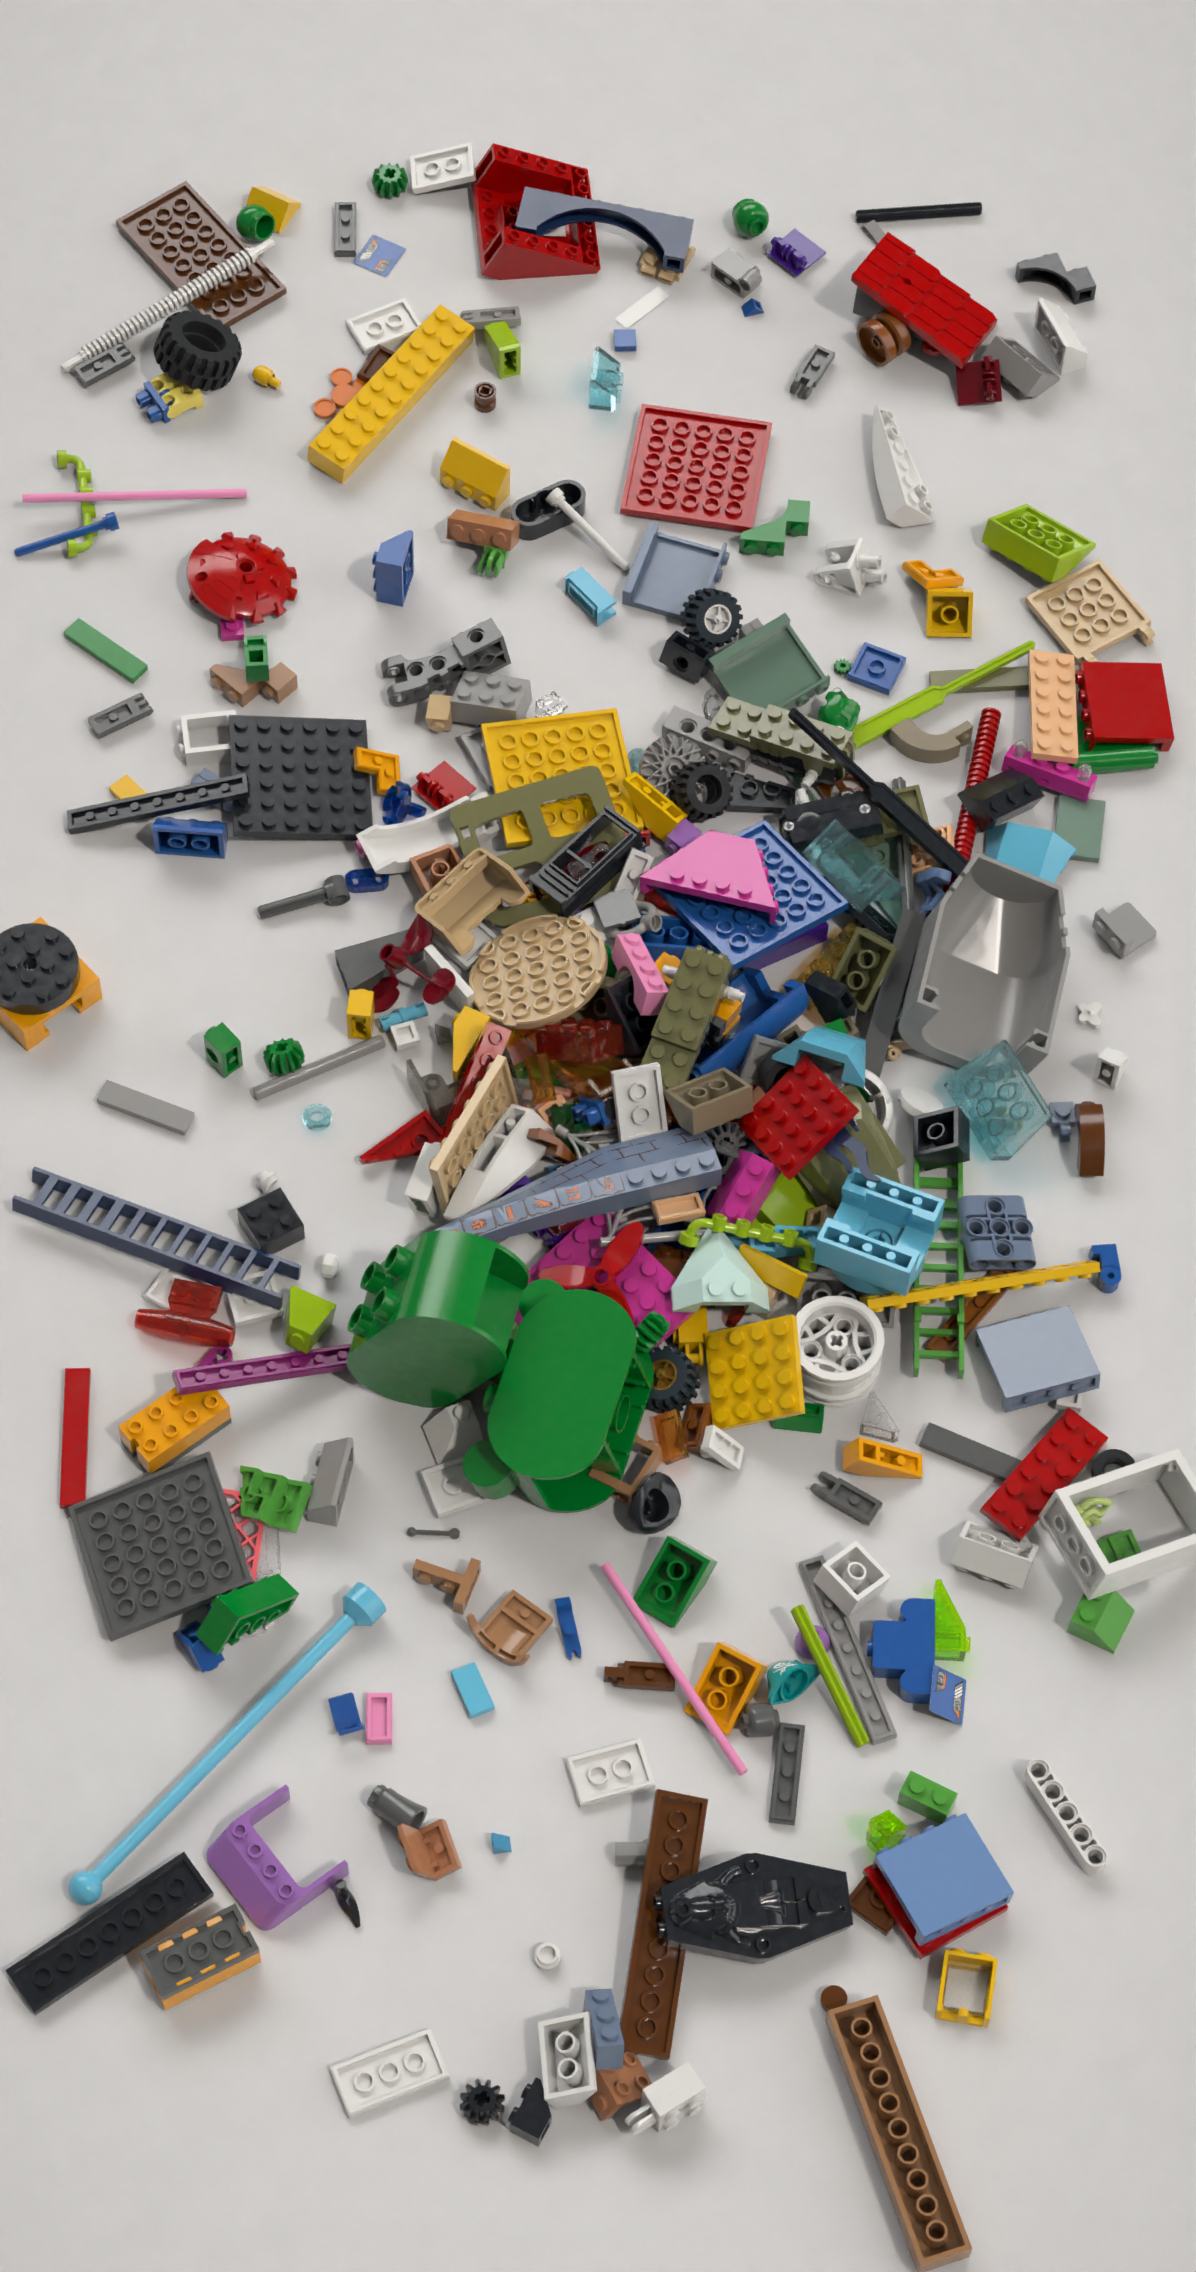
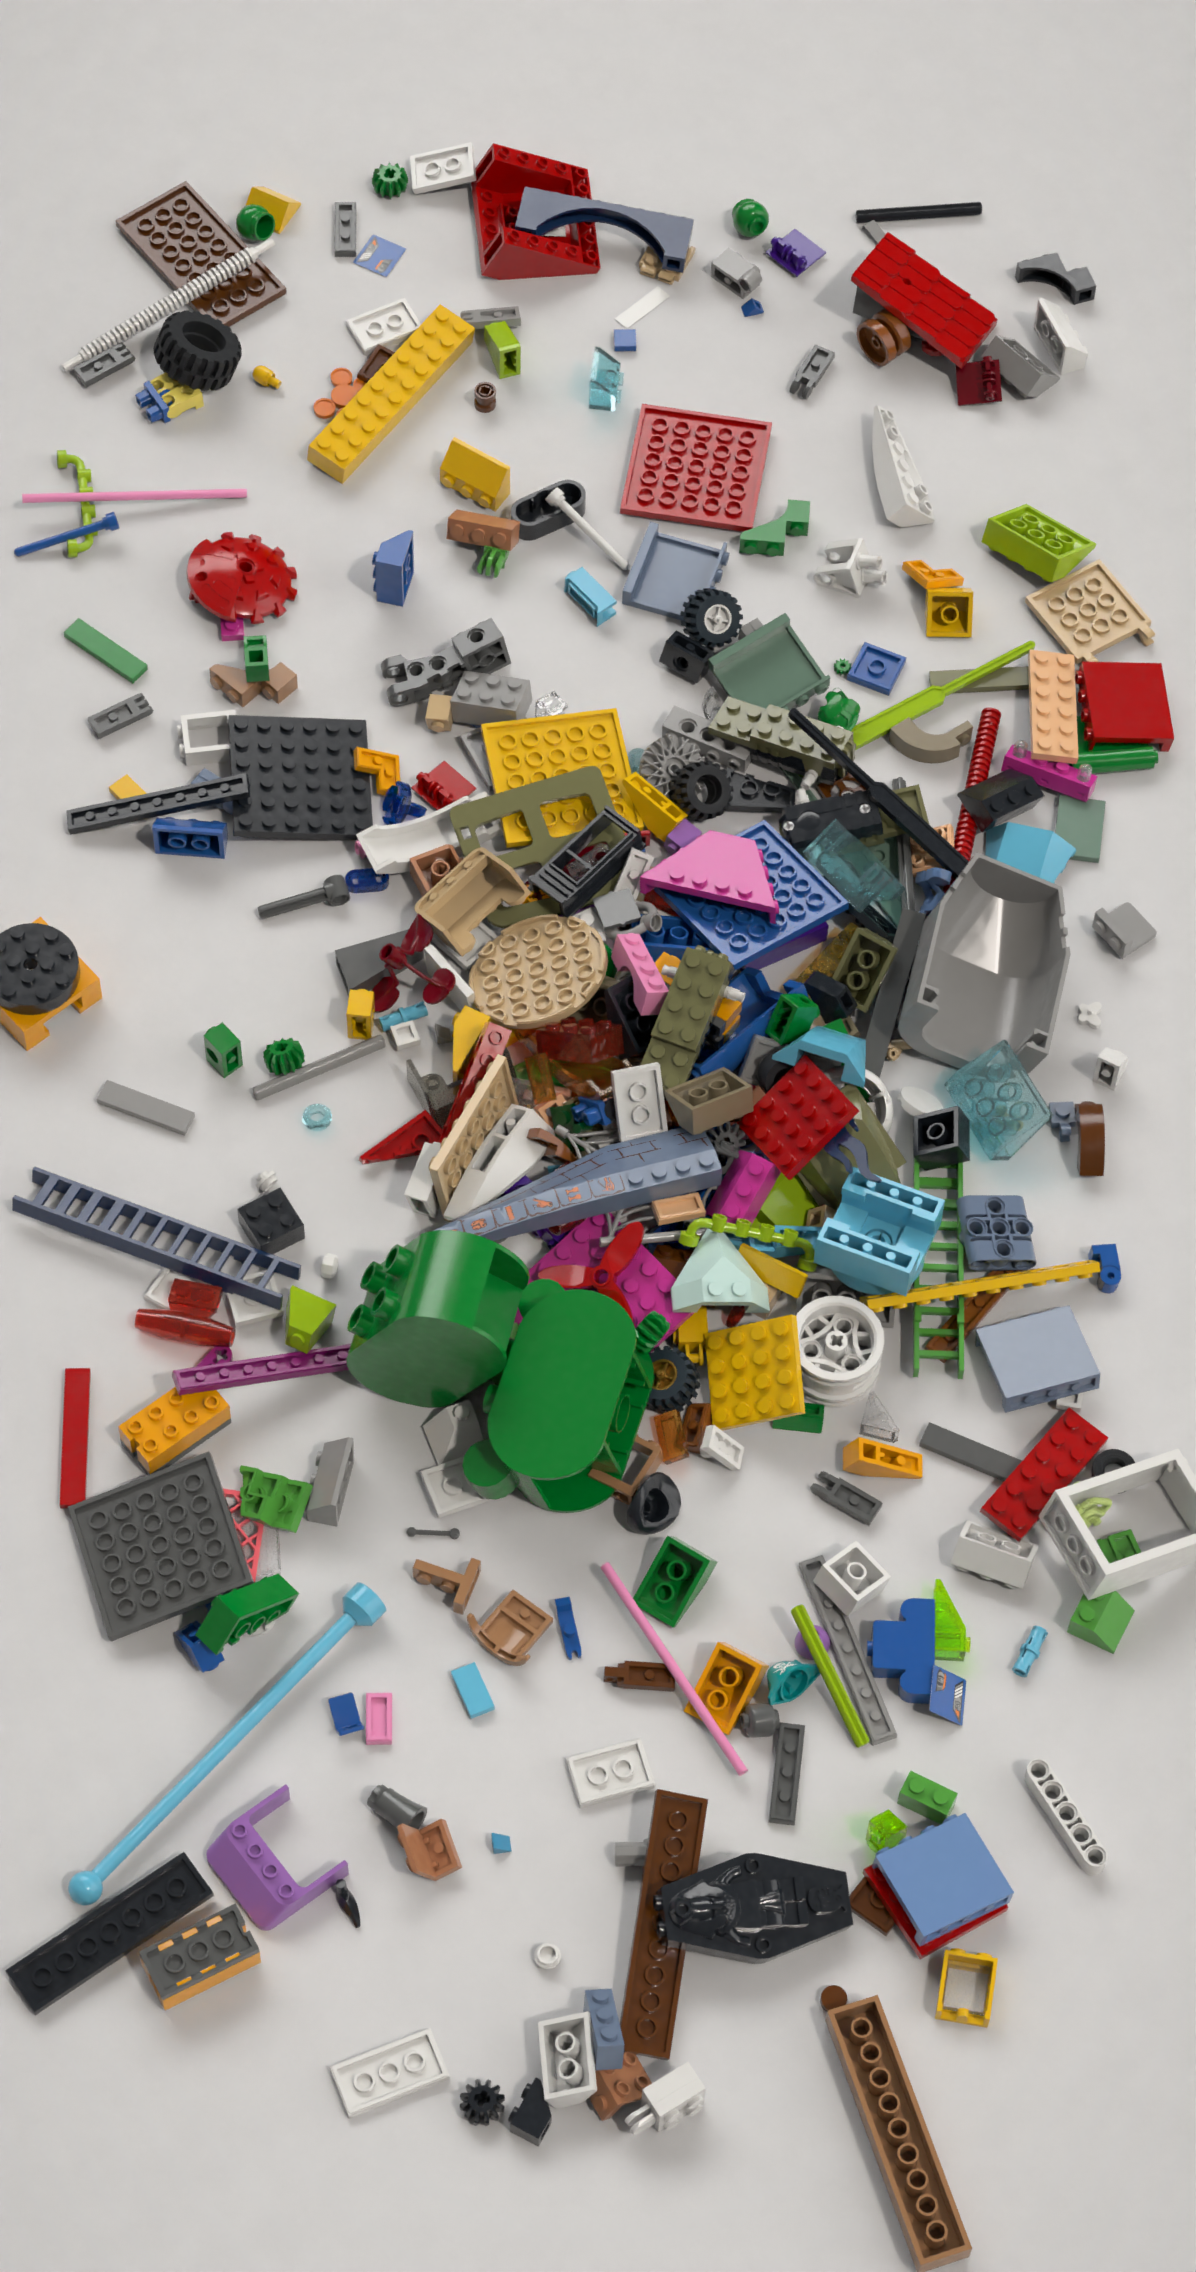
none -> green torso [765,993,820,1046]
none -> medium azure pin [1012,1626,1048,1677]

